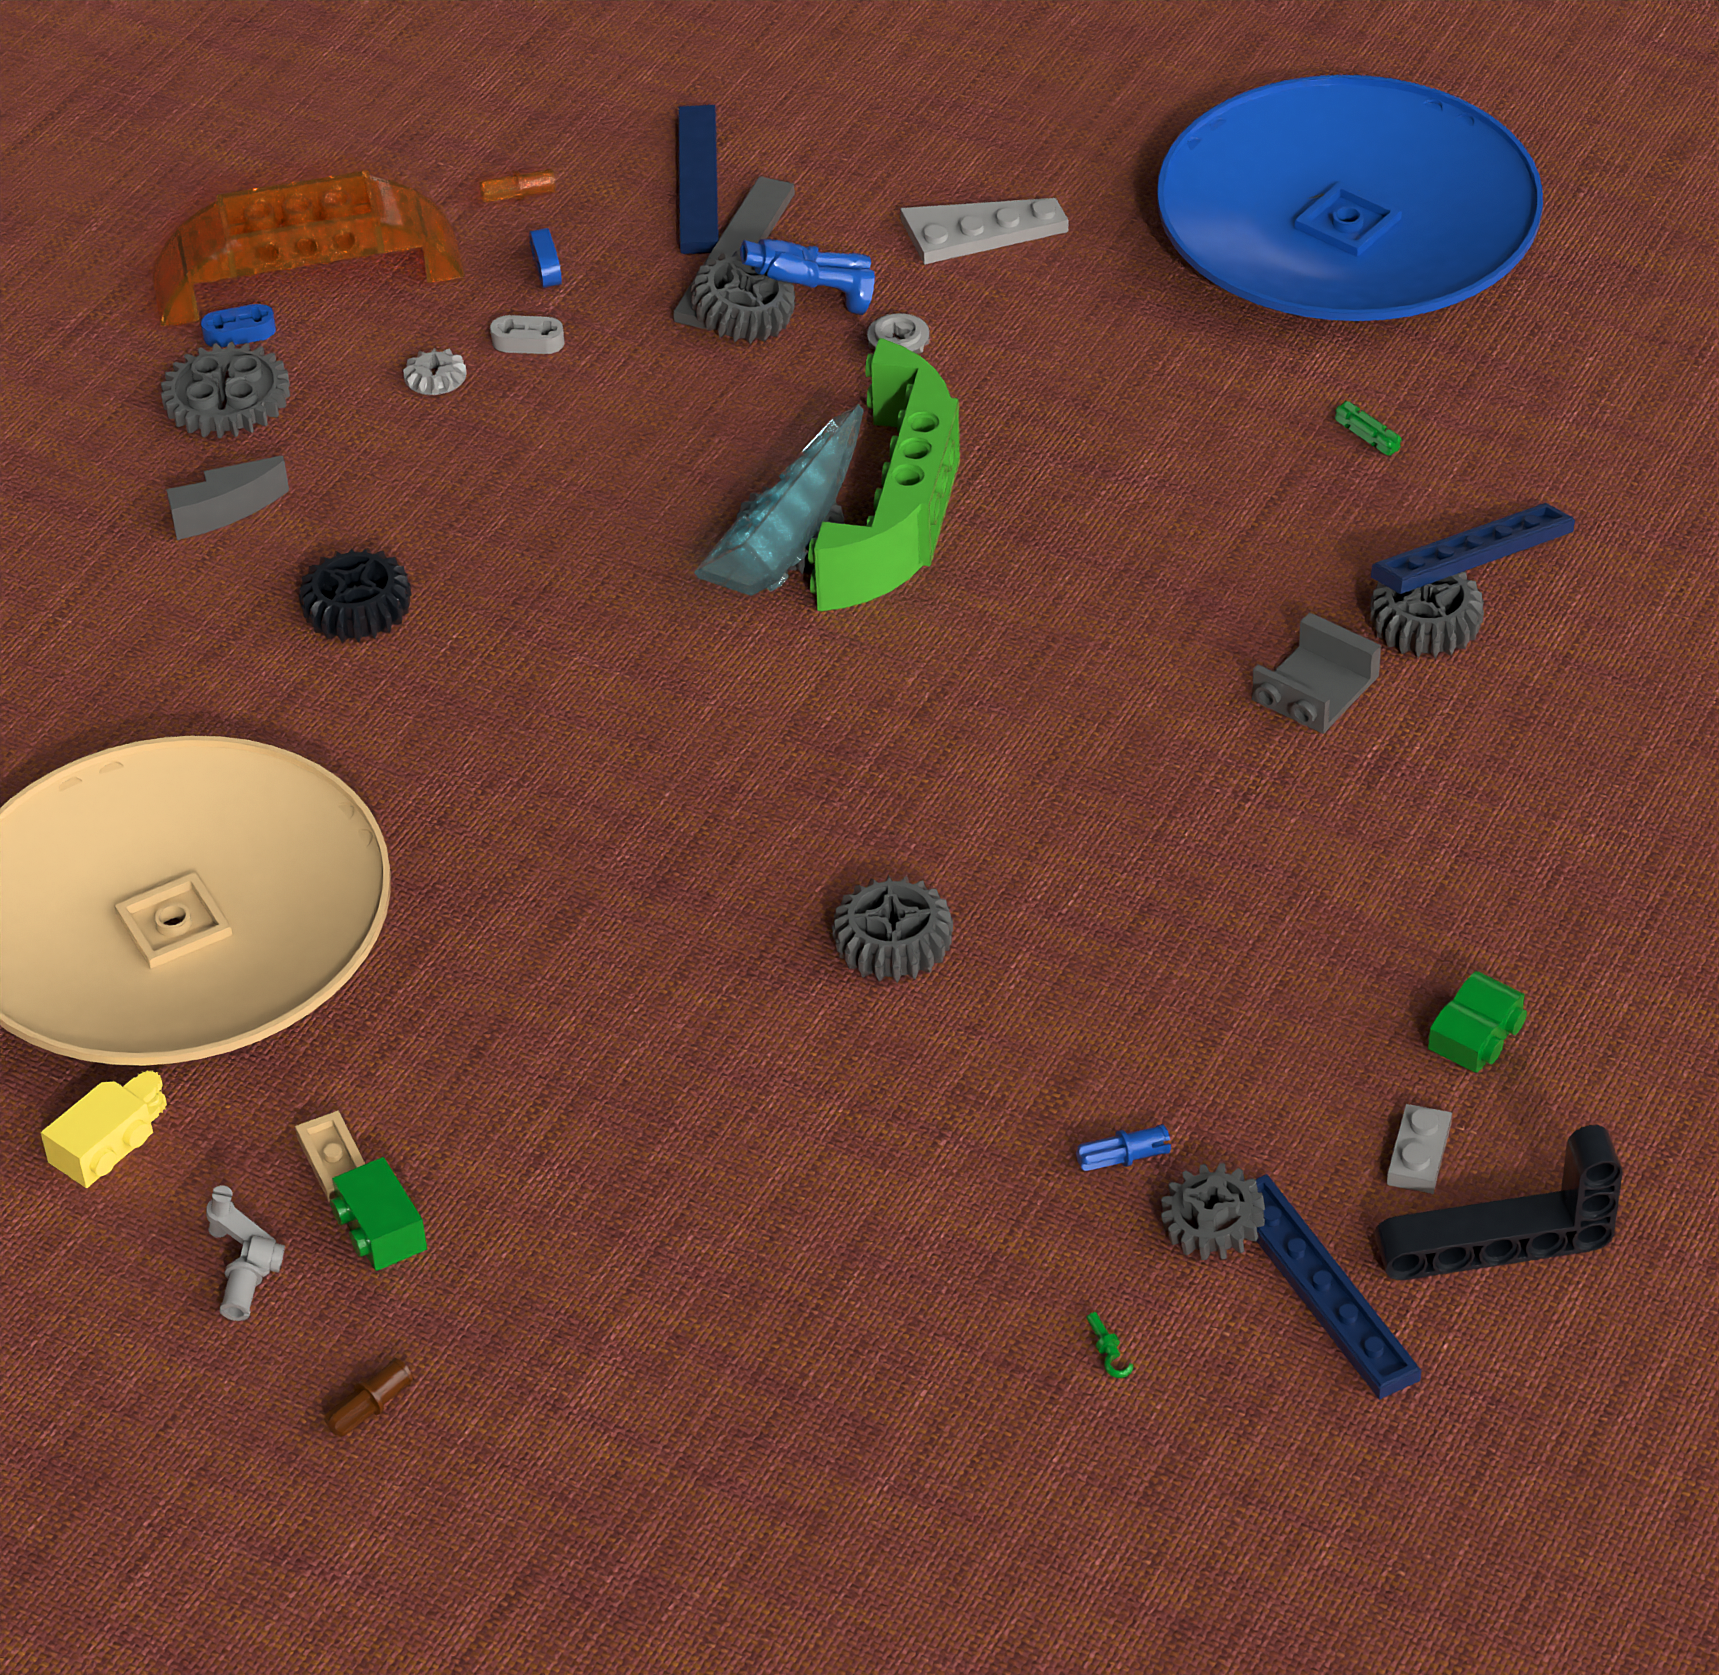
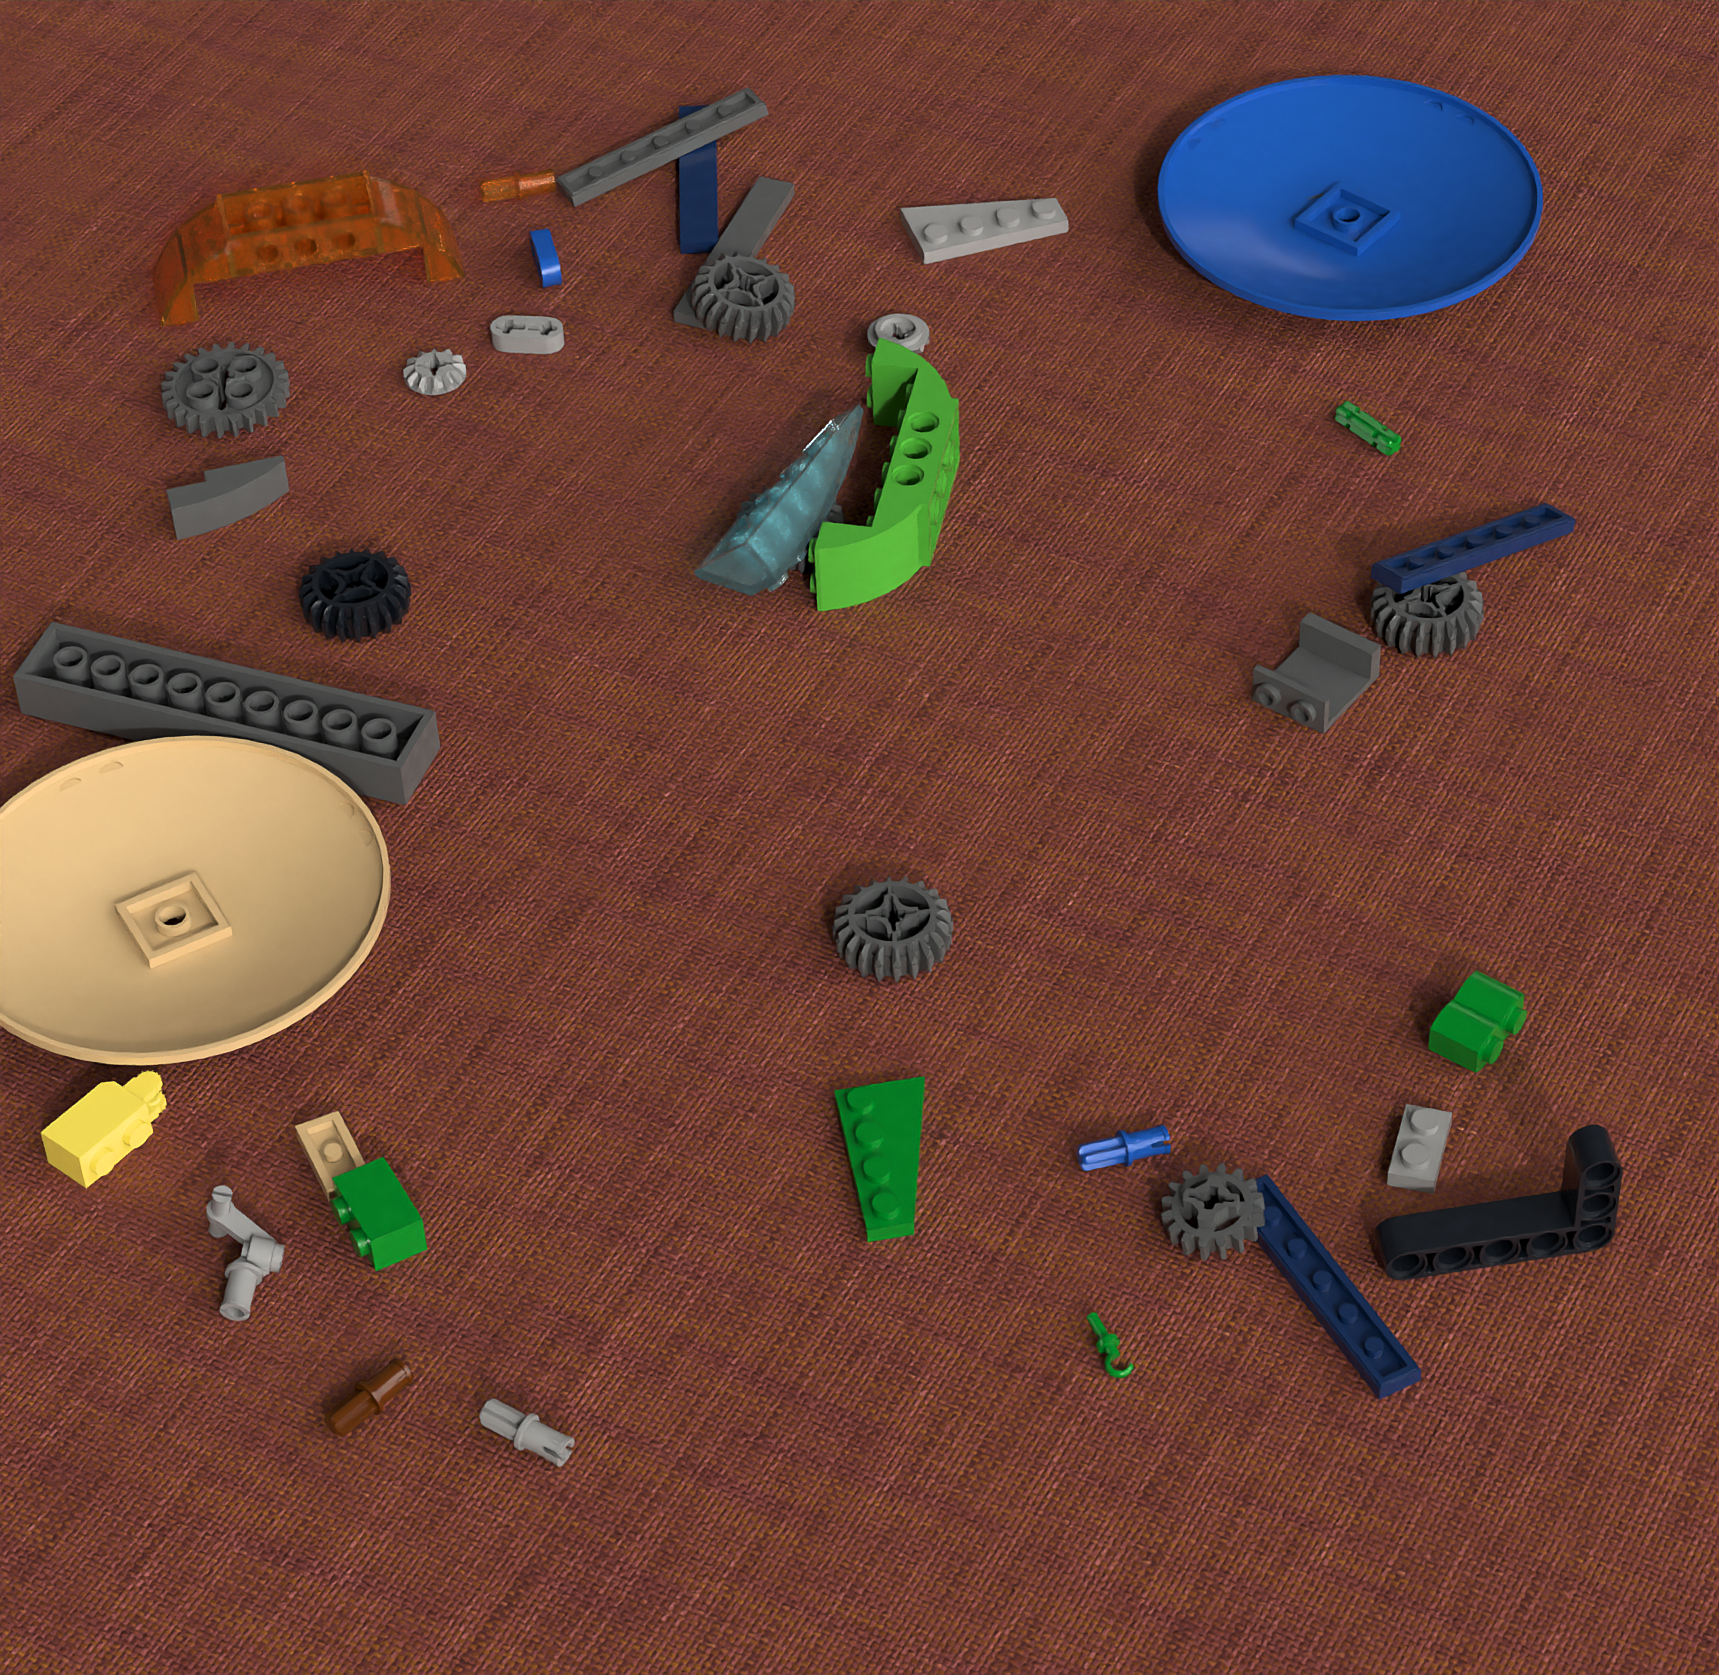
blue beam [201,304,276,347] -> none
blue piece [740,239,875,315] -> none
none -> dark grey brick [13,622,440,805]
none -> light grey axle [479,1399,575,1467]
none -> dark grey tile [555,87,768,207]
none -> green wing [834,1076,925,1242]

